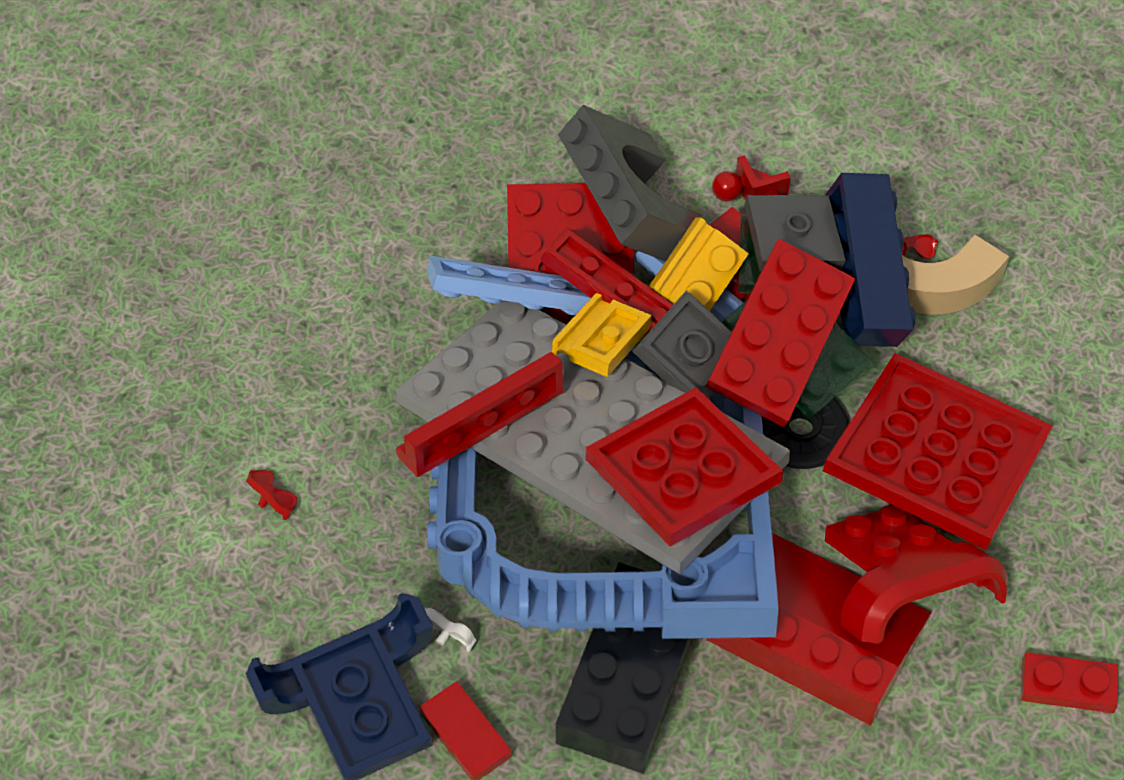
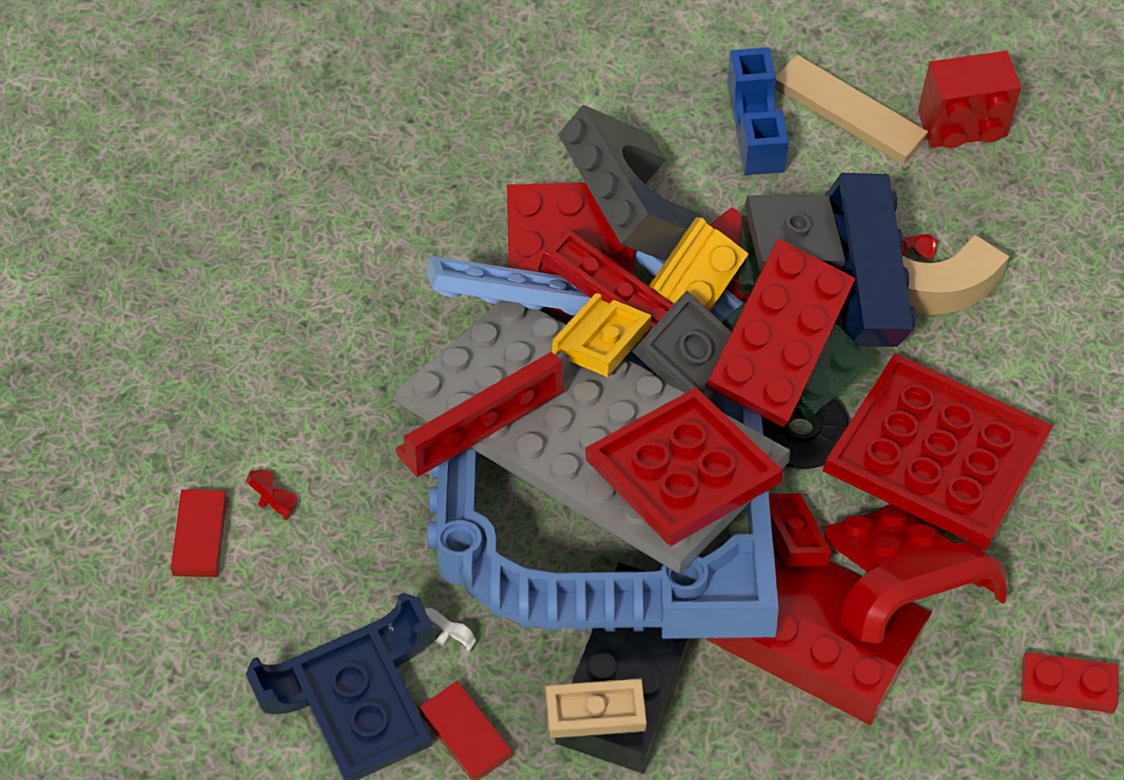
red piece [712,155,791,202] -> none
none -> red tile [171,489,227,577]
none -> tan plate [545,679,646,738]
none -> blue arch [727,47,789,175]
none -> red plate [768,493,832,567]
none -> tan tile [775,54,928,165]
none -> red brick [918,50,1021,148]

